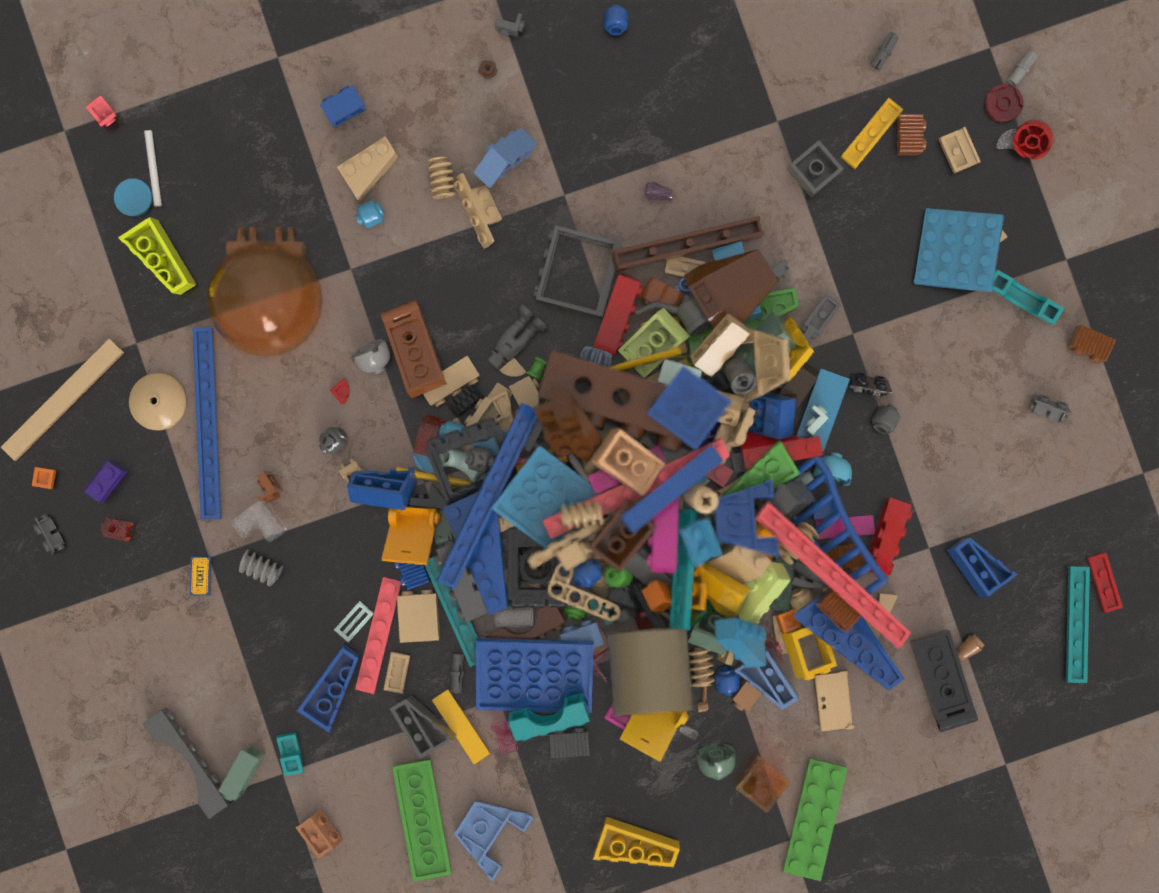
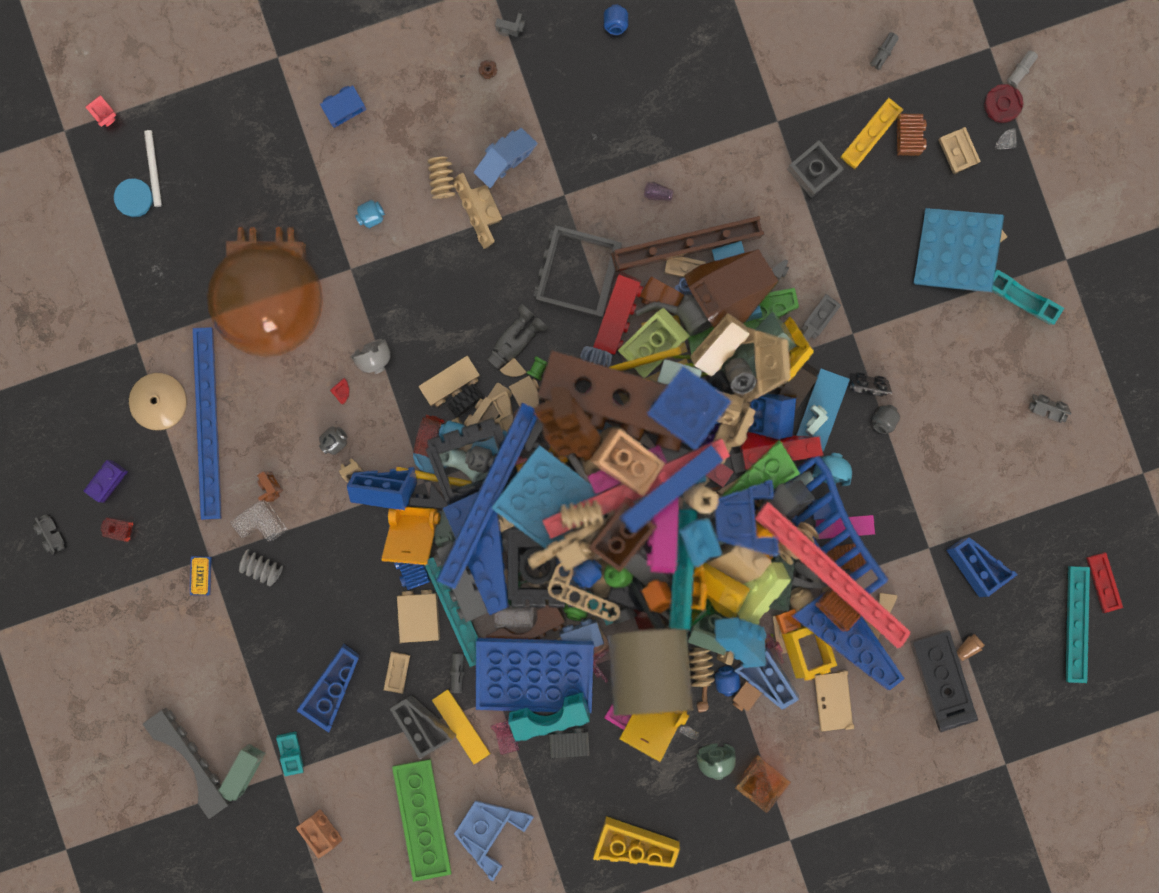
tan tile [1,339,125,461] -> none
orange plate [32,467,56,489] -> none
neon yellow wedge [118,217,196,295] -> none
light aqua tile [334,601,374,642] -> none
tan wedge [337,136,398,203] -> none
coral plate [355,577,402,694] -> none
dark orange hinge [381,299,447,398] -> none
bright green plate [782,758,848,881] -> none
red wedge [865,497,913,576] -> none
red cylinder [1013,119,1053,160] -> none
dark orange brick [1067,325,1116,364] -> none

